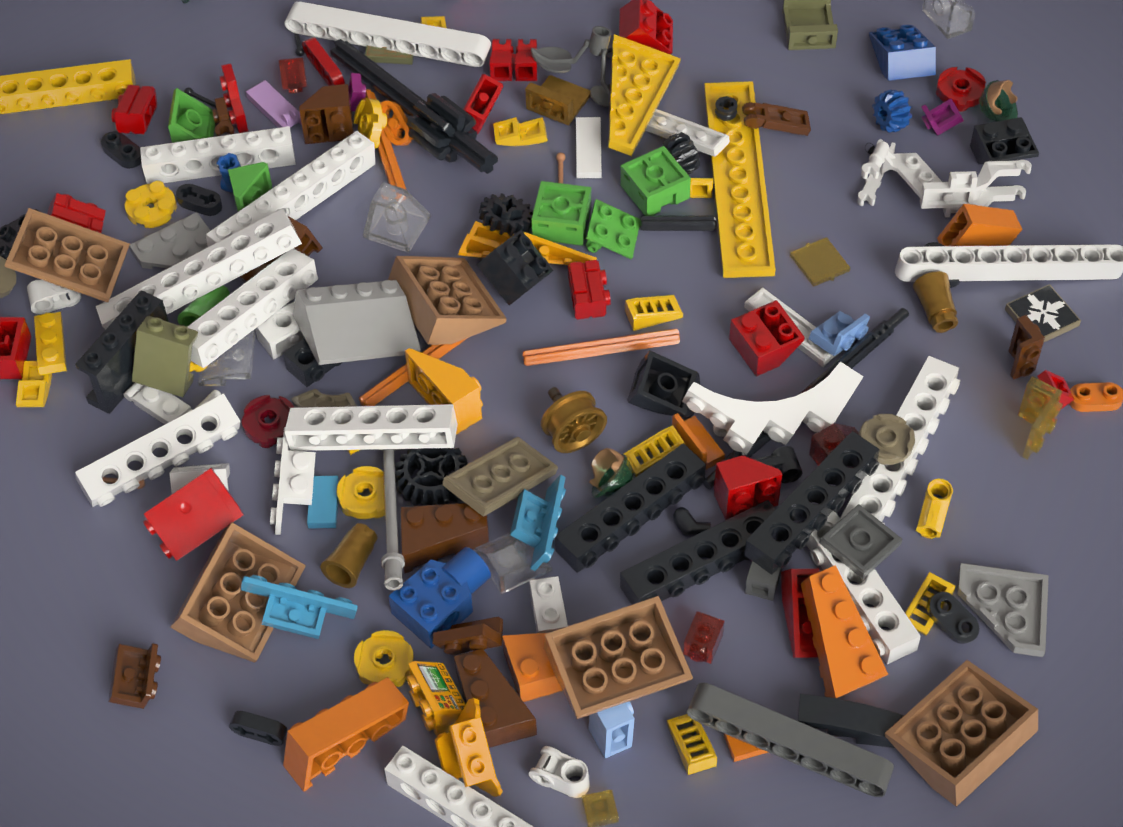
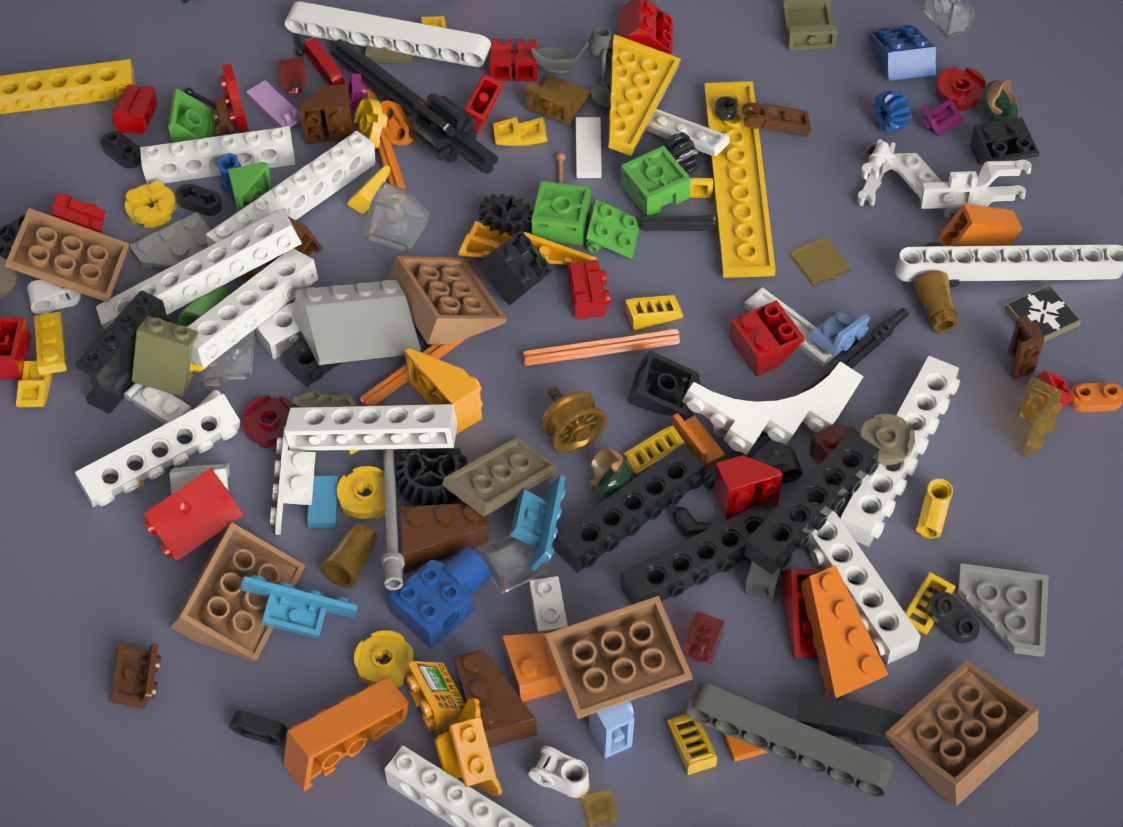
reddish brown bracket [433,617,503,655] -> none
dark grey tile [819,504,902,579] -> none
none -> yellow slope [347,165,391,214]

